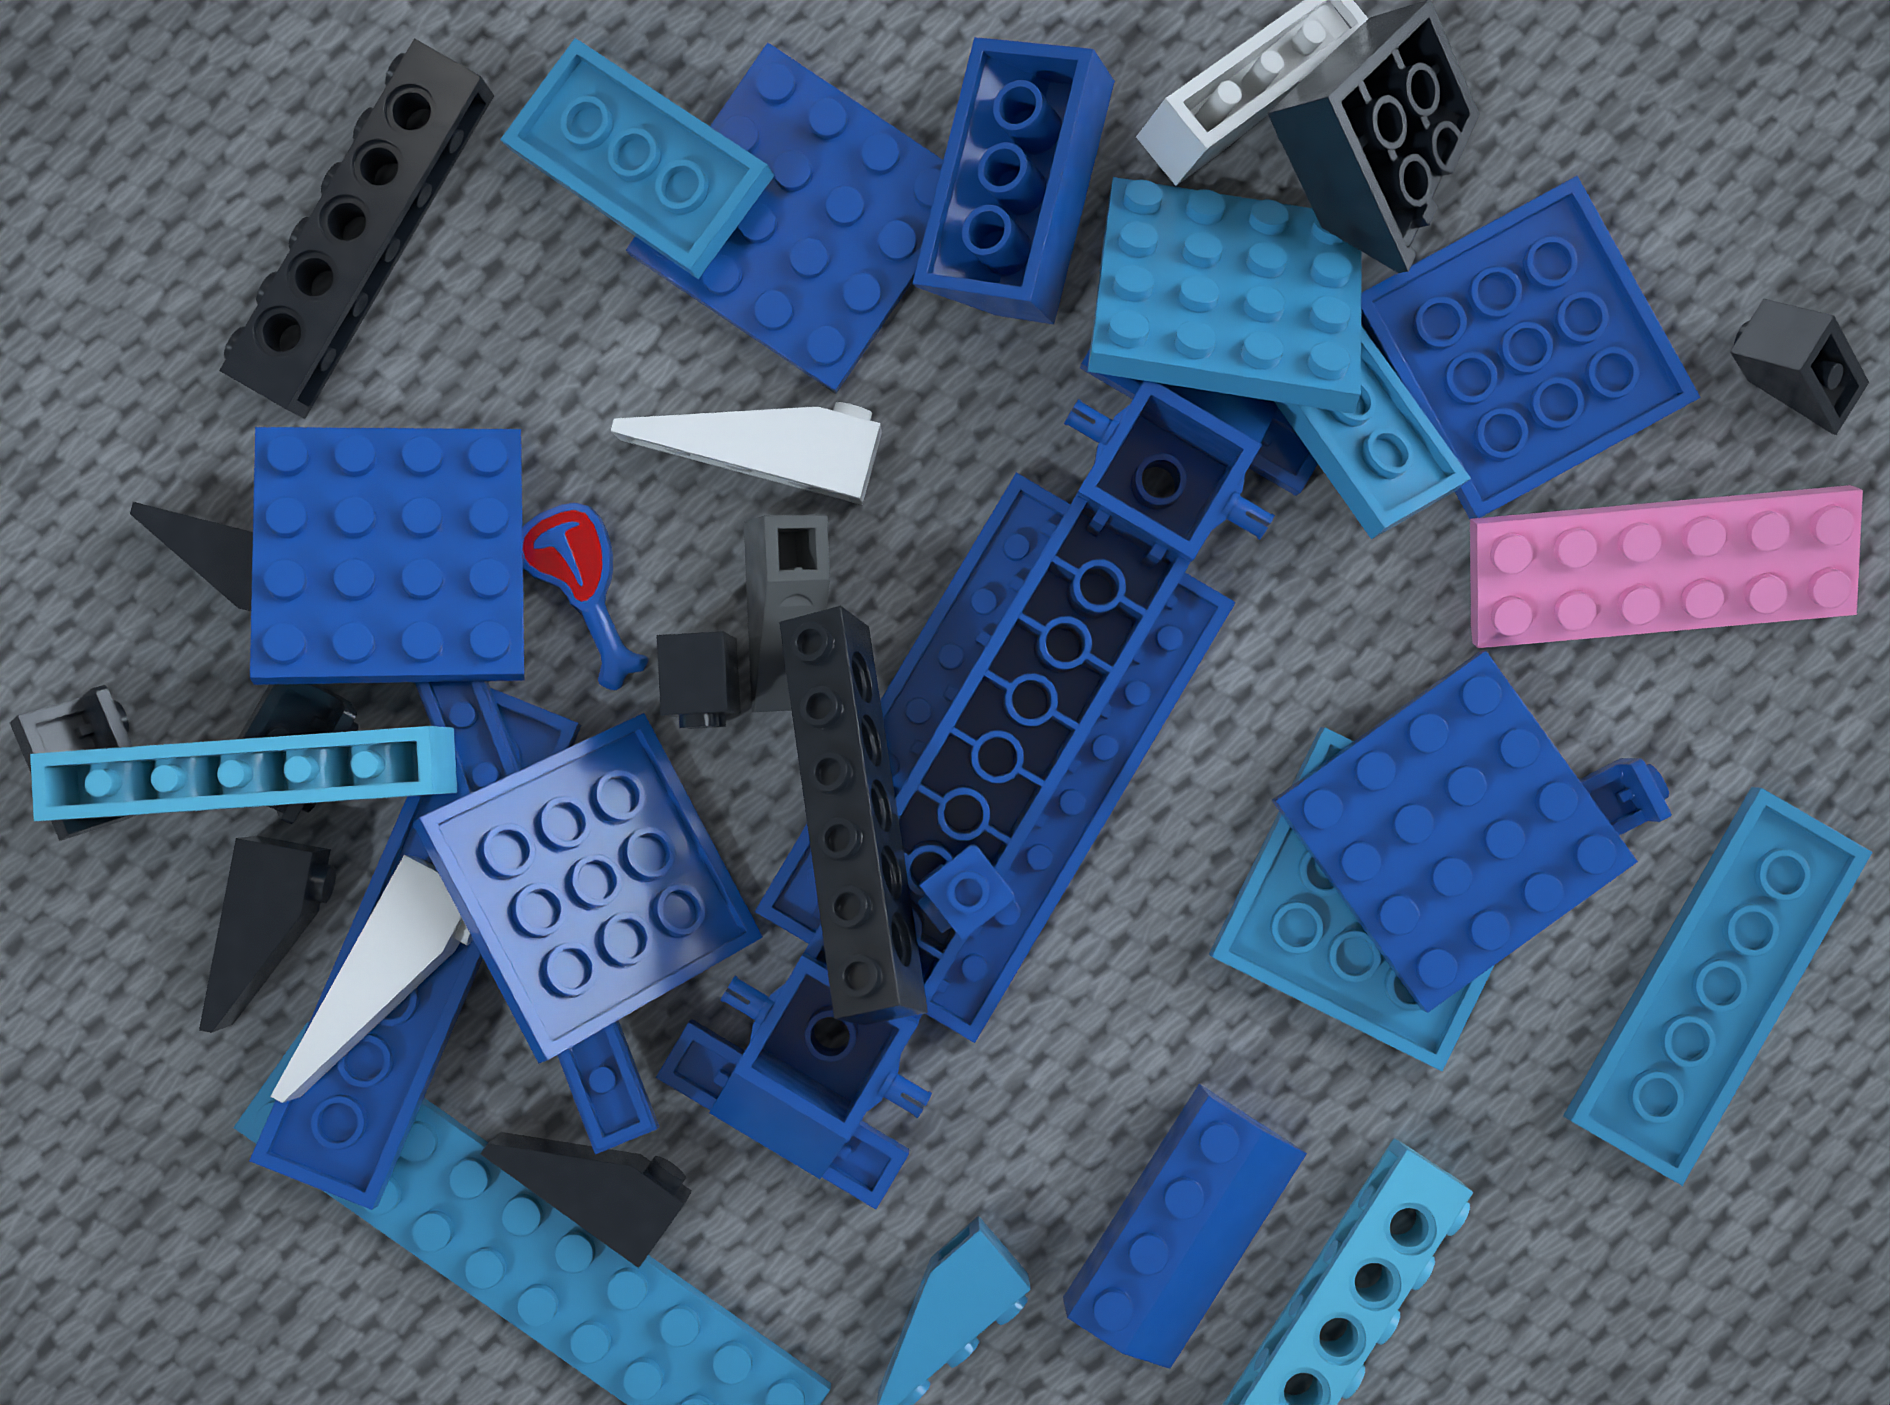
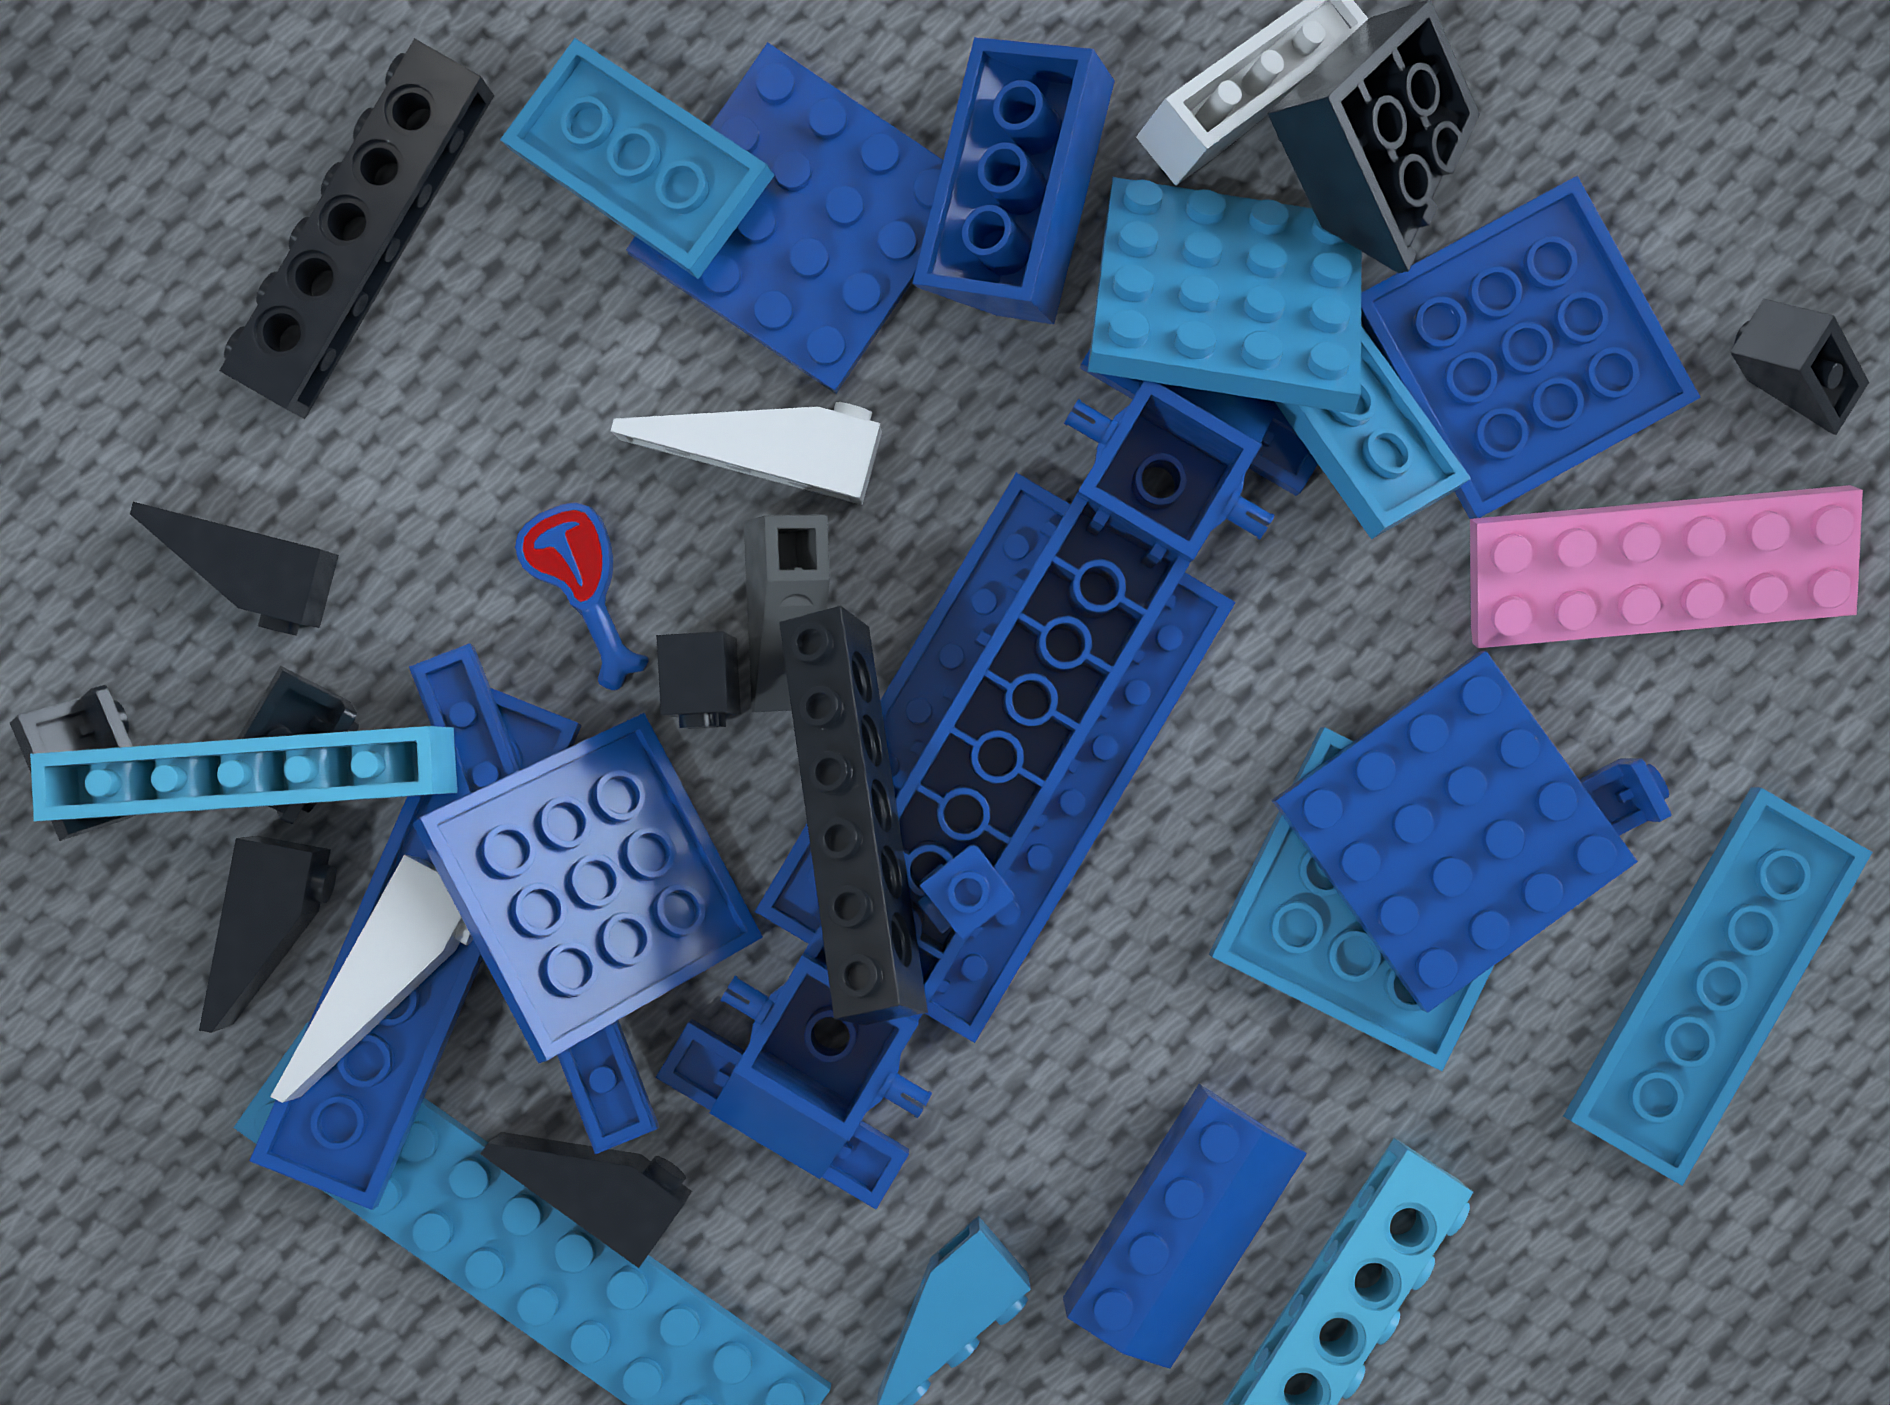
blue plate [250,427,525,685] -> none

